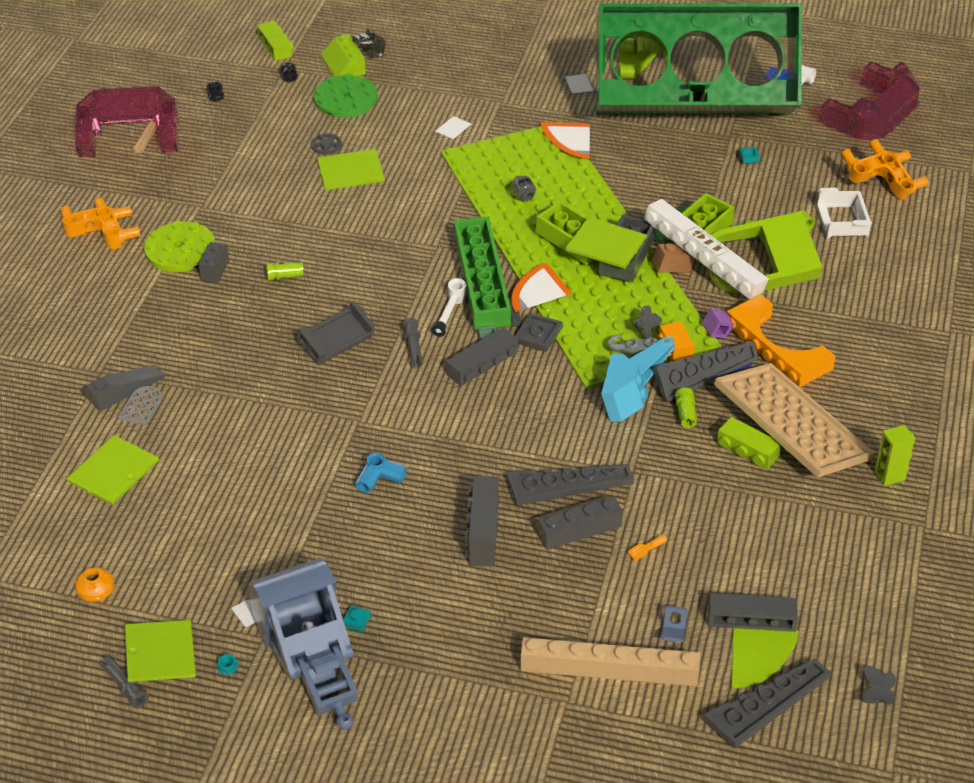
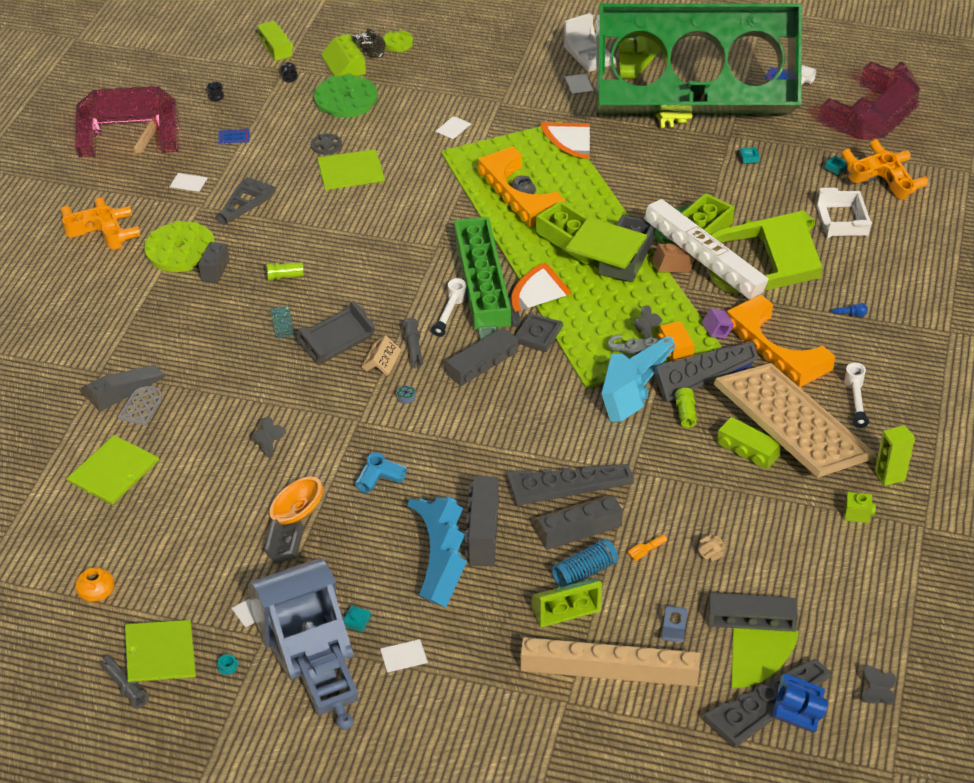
none -> white sticker [170,173,208,192]
none -> dark grey plate [216,177,276,225]
none -> blue sticker [219,128,250,144]
none -> dark grey animal [253,417,286,458]
none -> dark grey bracket [265,519,304,564]
none -> light orange dish [270,476,324,525]
none -> clear light blue plate [271,306,294,338]
none -> tan panel [361,335,401,376]
none -> white sticker [380,639,428,673]
none -> lime tile [383,30,413,52]
none -> sand blue tile [396,385,416,404]
none -> dark azure arch [407,496,467,608]
none -> light orange arch [477,146,566,227]
none -> lime slope [532,579,602,628]
none -> dark azure piece [552,539,618,587]
none -> white bracket [564,13,616,72]
none -> neon yellow plate [656,112,692,128]
none -> tan gear [699,534,725,561]
none -> blue plate [772,673,828,733]
none -> teal plate [825,155,847,175]
none -> blue bar [832,303,868,317]
none -> white piece [844,363,869,428]
none -> lime brick [845,492,876,523]

